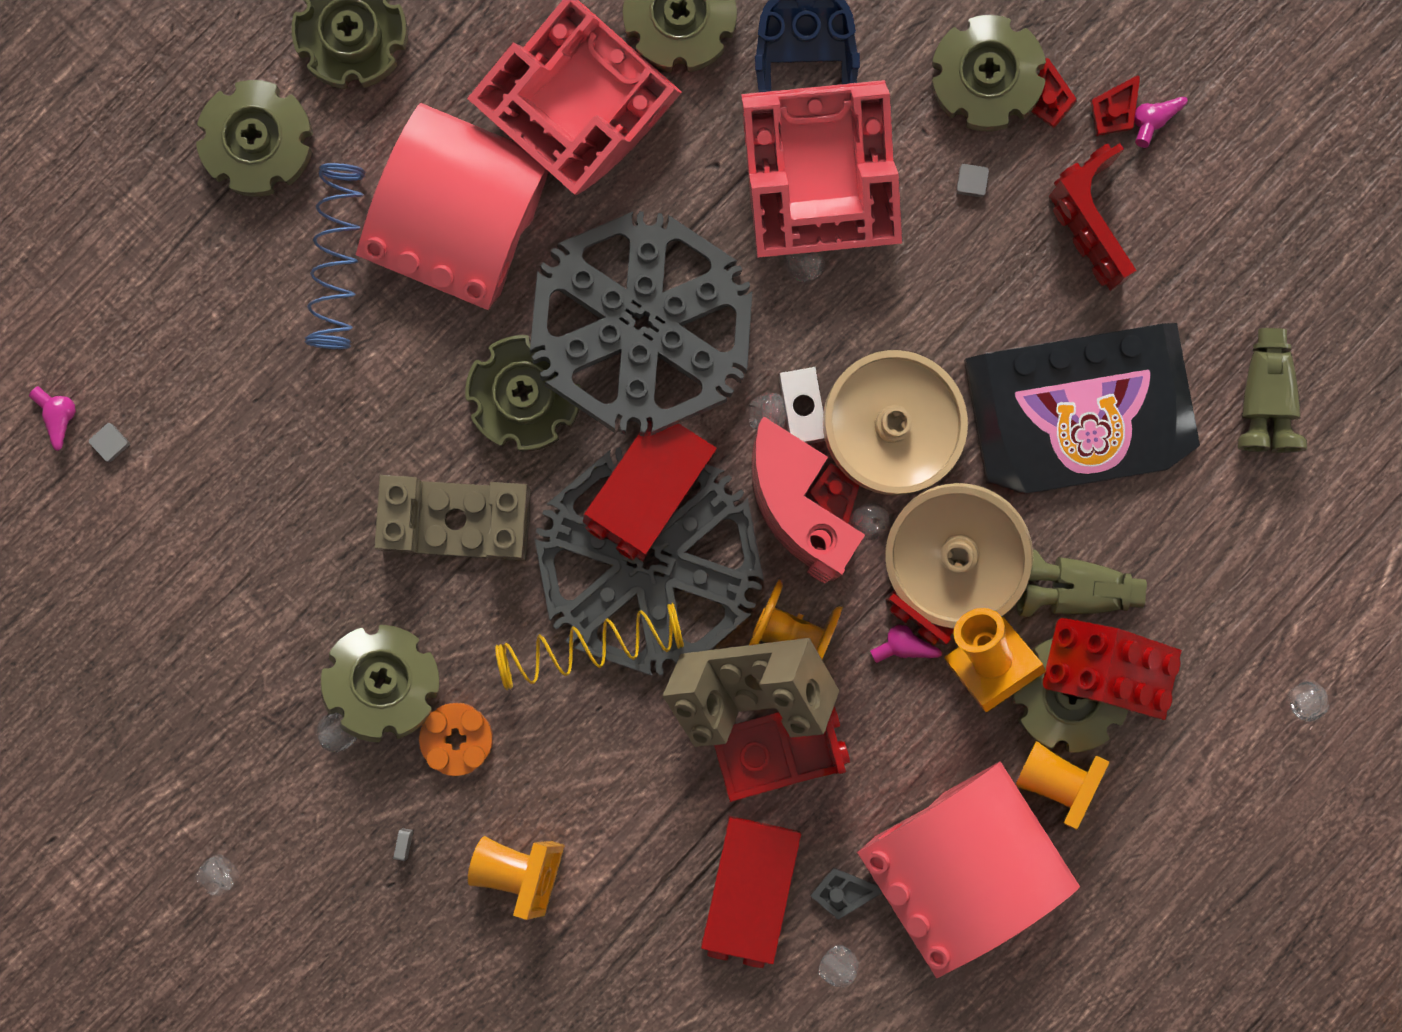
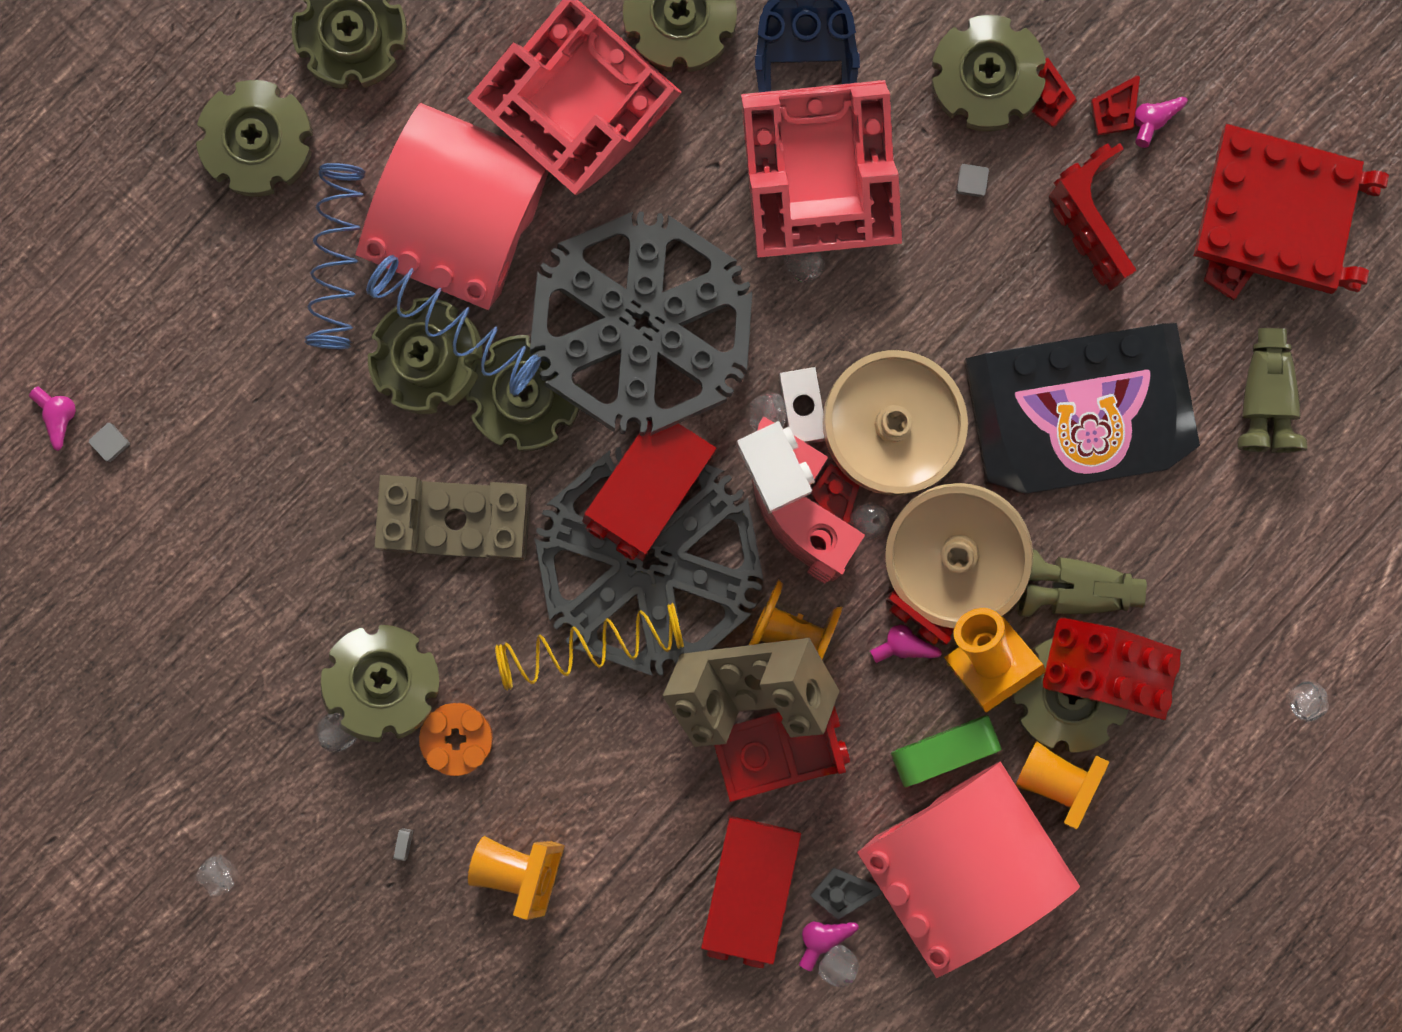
none -> medium blue piece [366,255,541,396]
none -> olive piece [368,297,483,414]
none -> white brick [736,421,815,513]
none -> dark pink animal [799,921,859,971]
none -> bright green beam [890,715,1002,787]
none -> red plate [1193,124,1389,295]
none -> red piece [1204,260,1253,301]

